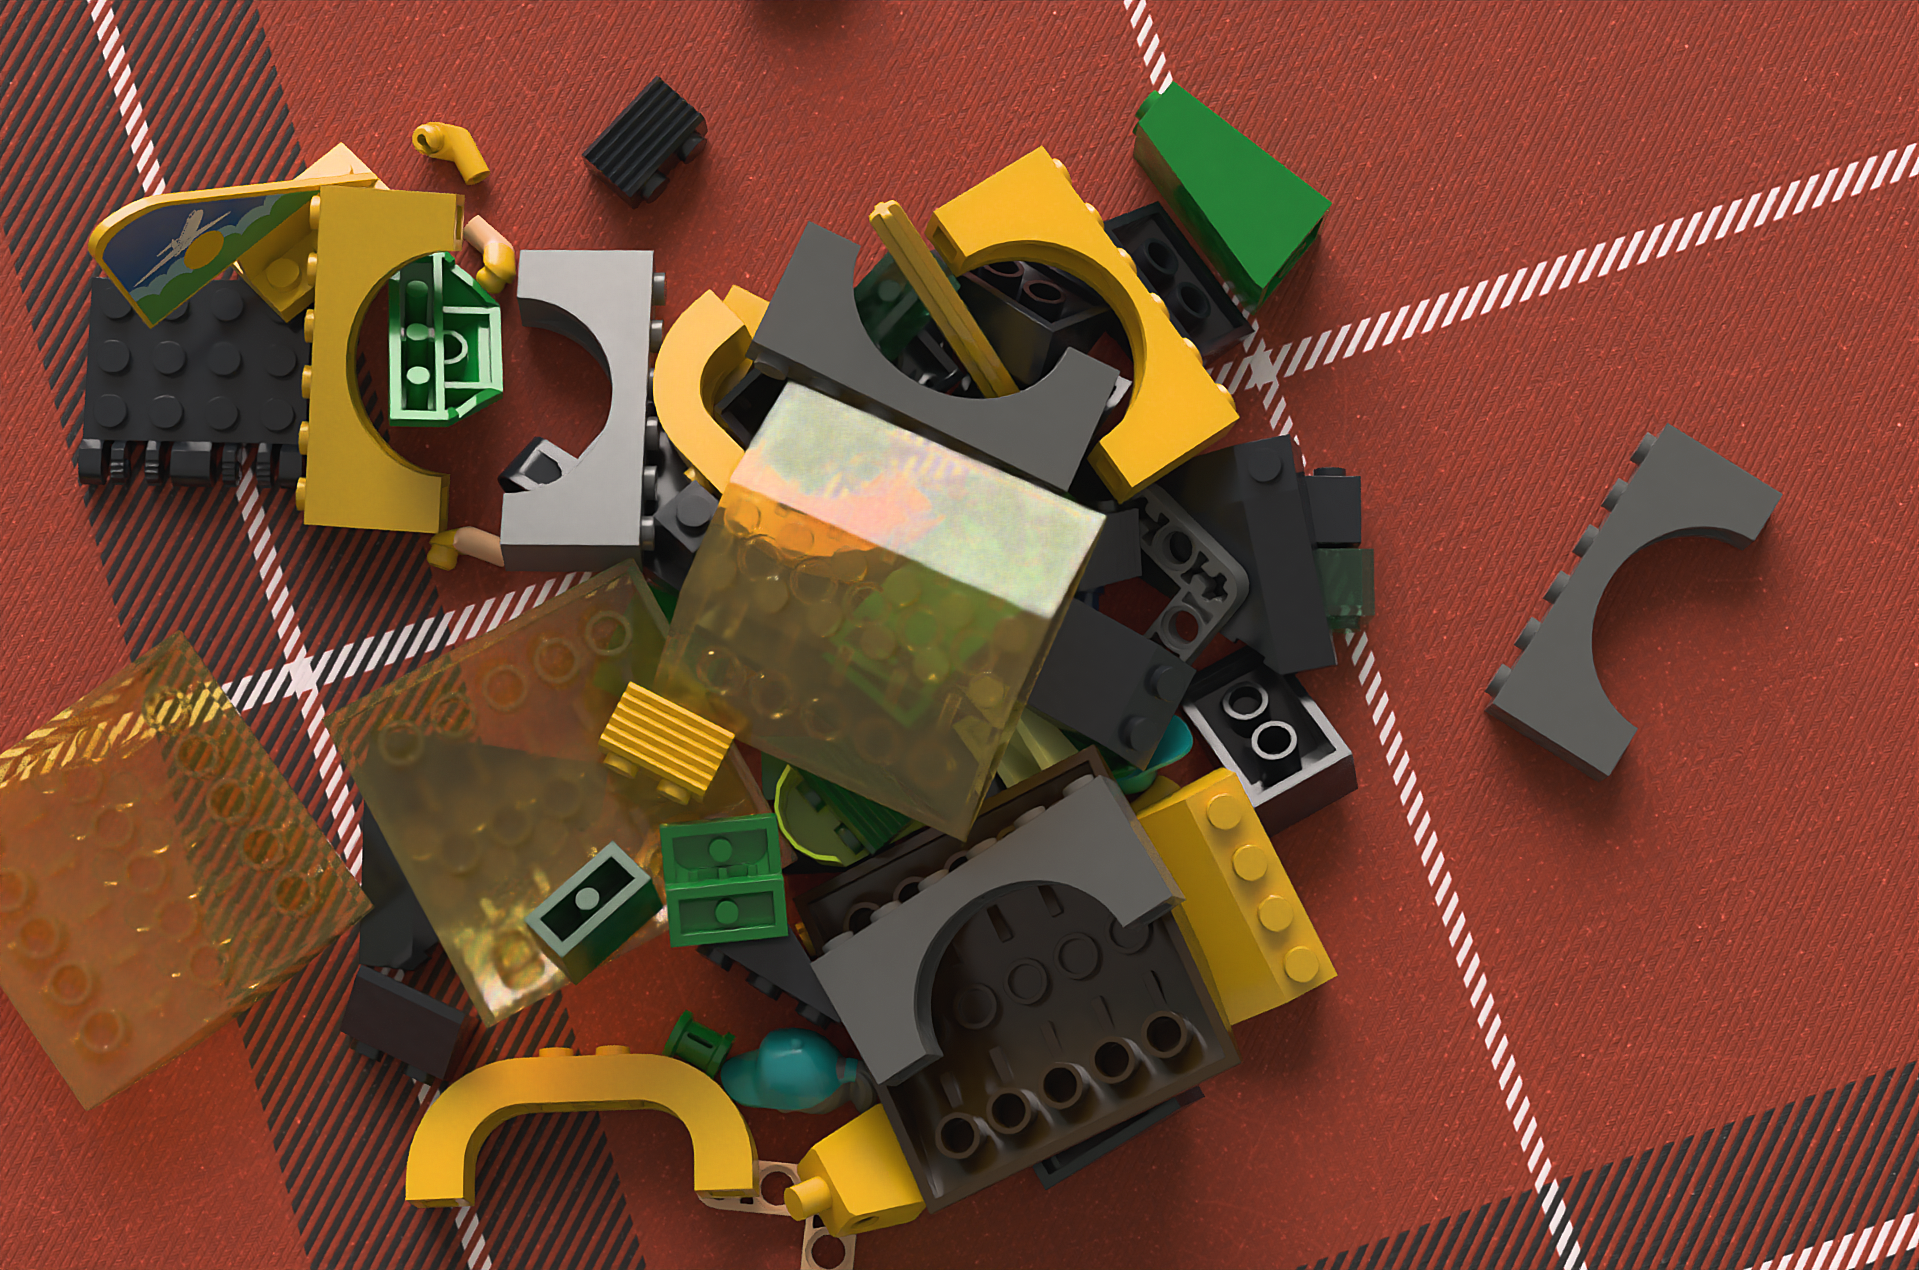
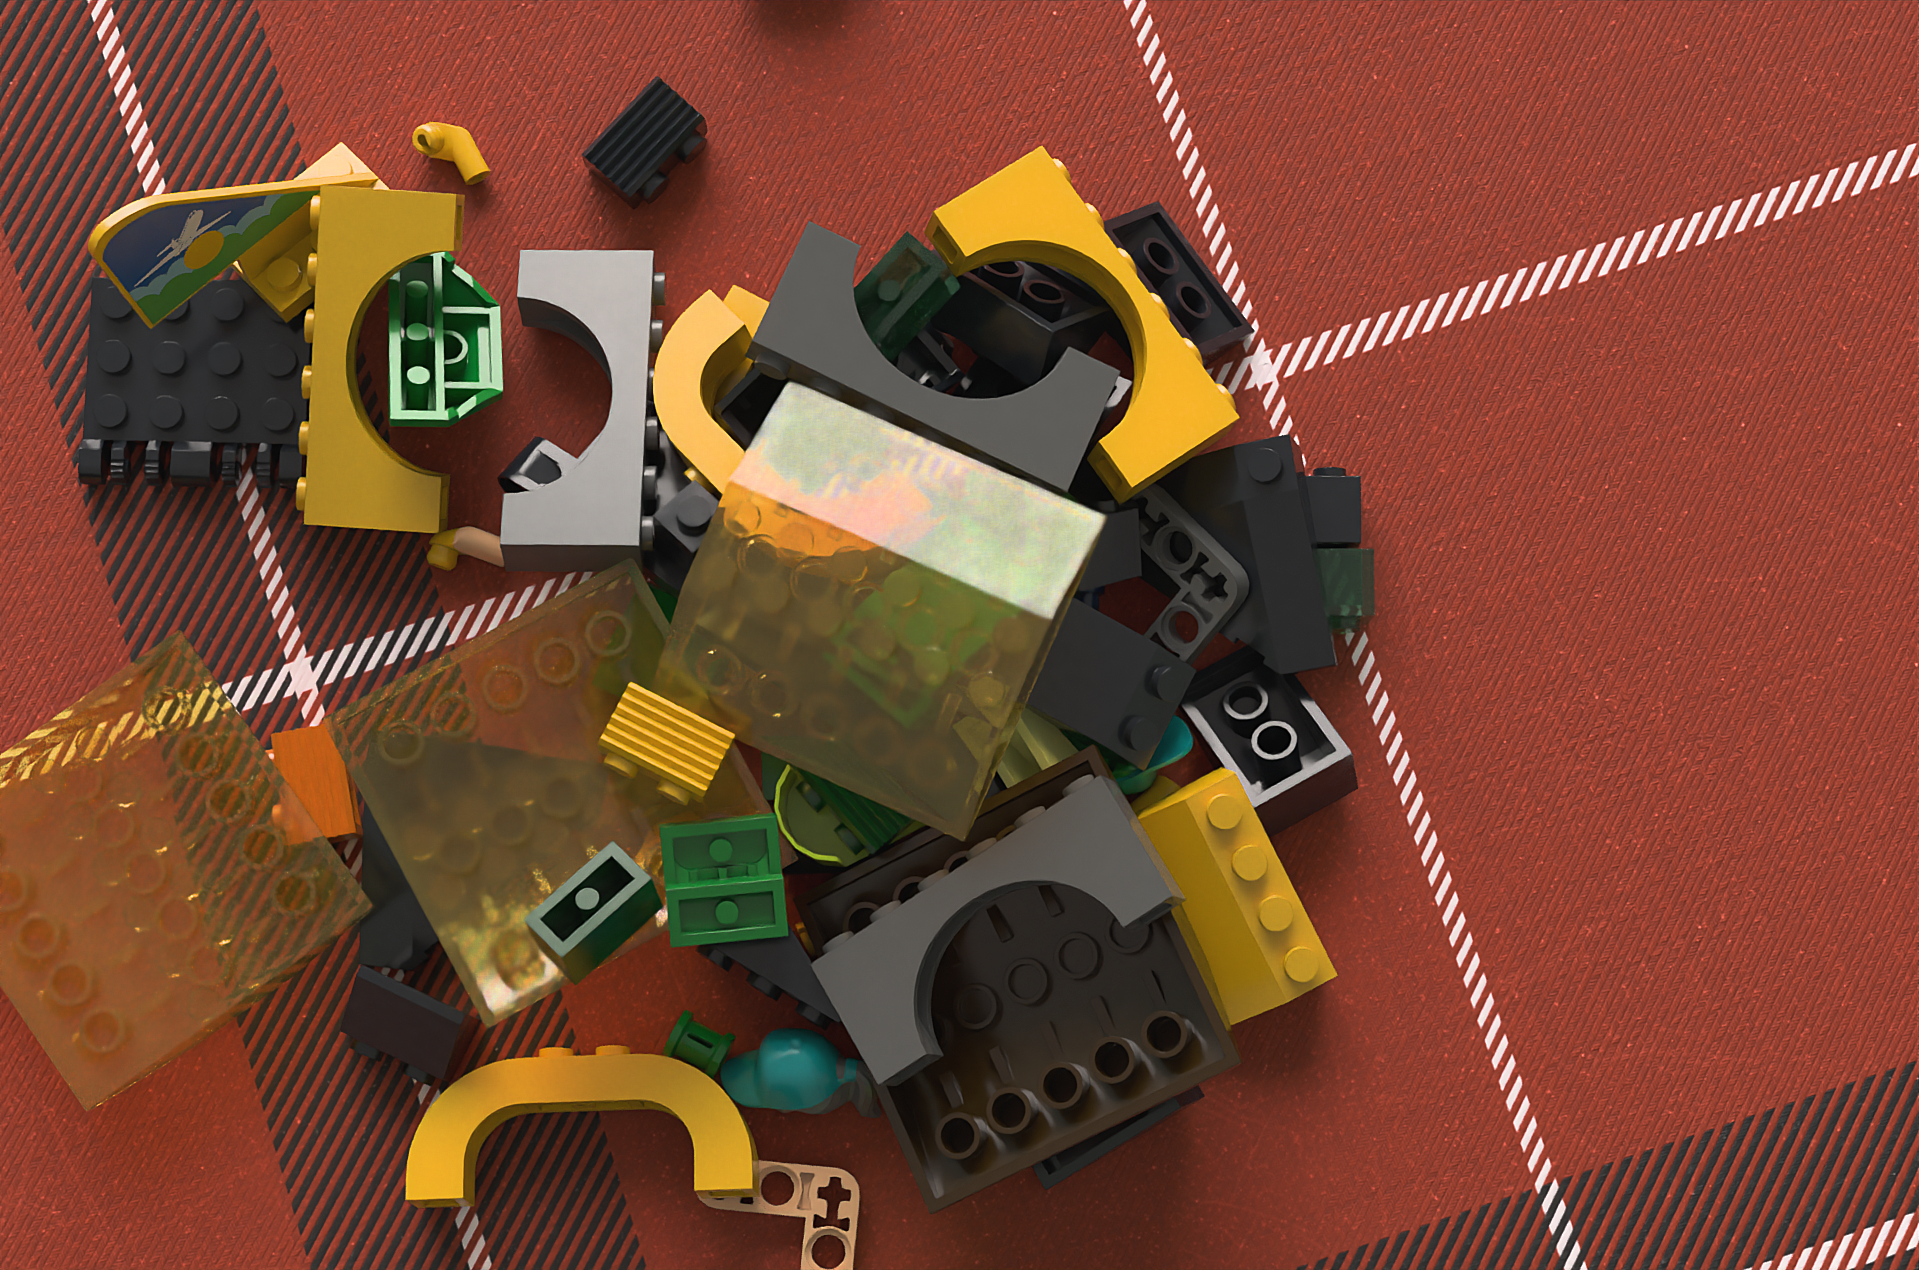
yellow arm [463,215,516,294] -> none
yellow torso [784,1103,926,1238] -> none
yellow axle [869,200,1020,399] -> none
green slope [1132,81,1332,316] -> none
dark grey arch [1484,423,1783,783] -> none
none -> orange brick [264,722,363,850]

